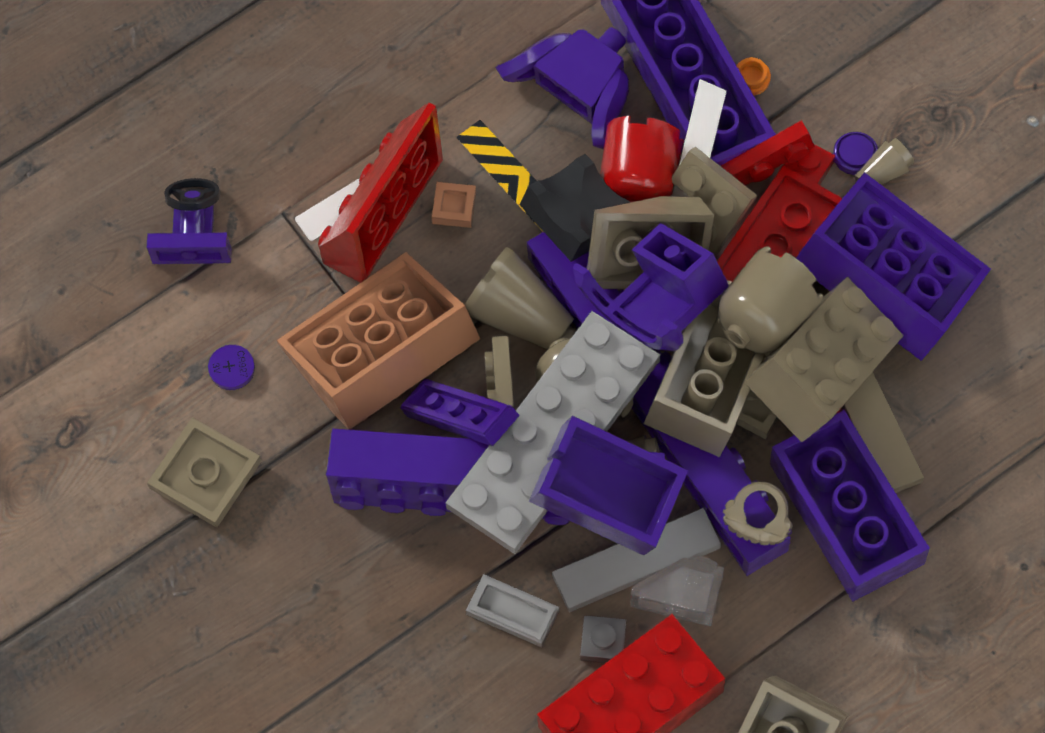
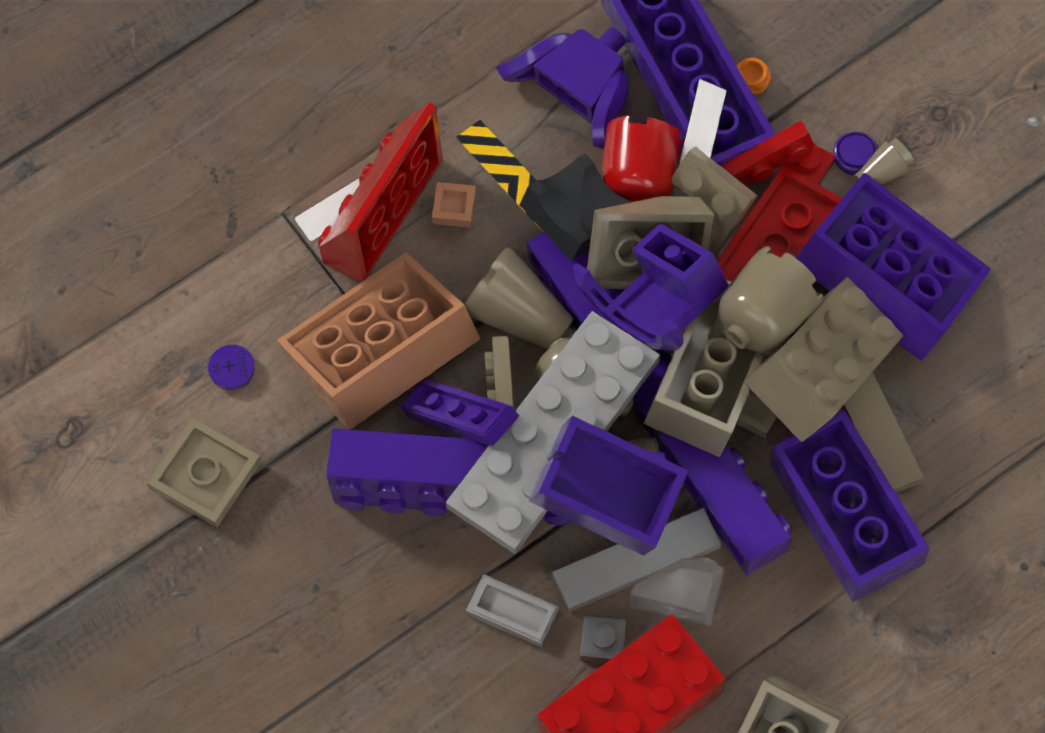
dark purple piece [147,178,232,264] -> none
dark tan piece [723,482,793,545] -> none

